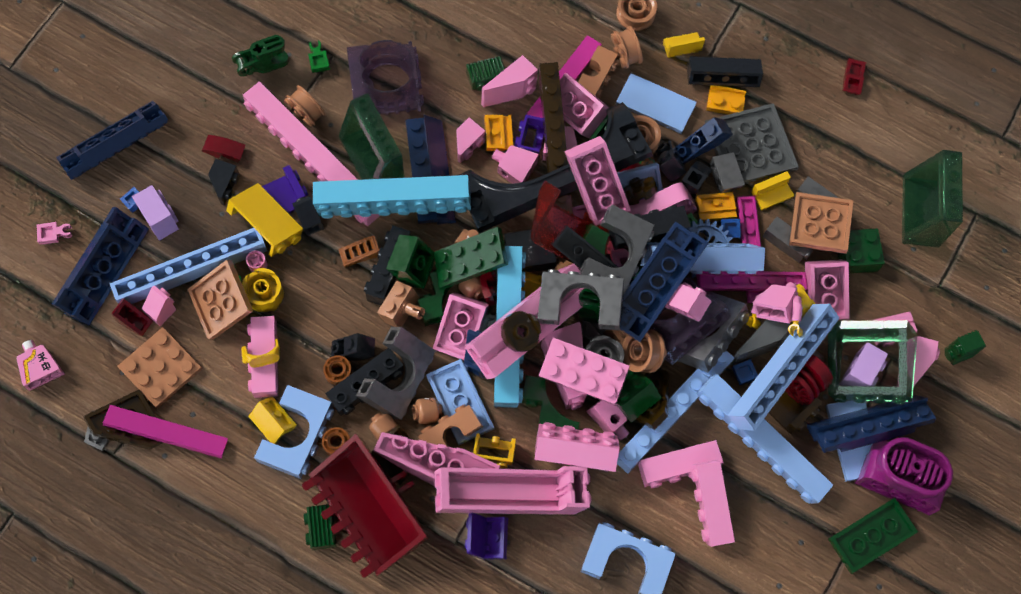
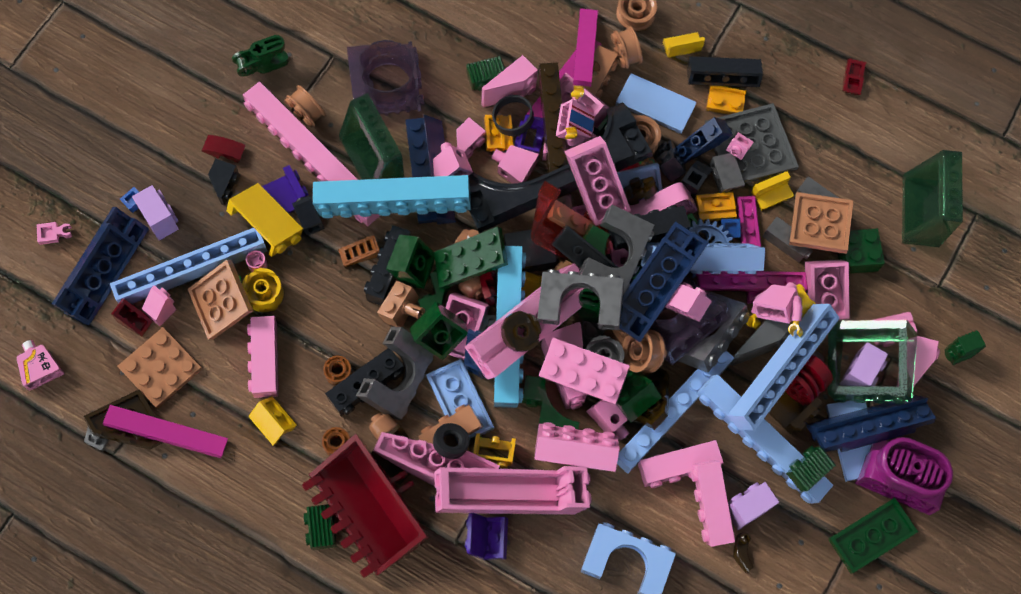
dark blue slope [56,101,168,180] -> none
yellow helmet [241,338,280,368] -> none
light blue arch [254,385,334,479] -> none
green plate [308,41,330,73] -> none
black slope [331,333,375,361] -> none
nougat head [412,398,442,424] -> none
blue plate [732,360,758,386] -> none
none -> dark green brick [410,302,468,360]
none -> bright pink torso [433,142,473,177]
none -> black tyre [433,423,470,459]
none -> black tyre [492,95,534,136]
none -> nougat plate [547,200,595,238]
none -> torso [556,86,599,146]
none -> dark pink tile [573,8,598,87]
none -> bright pink bracket [726,132,754,160]
none -> lavender brick [728,482,779,530]
none -> dark brown arm [733,533,754,573]
none -> dark green brick [786,446,836,492]

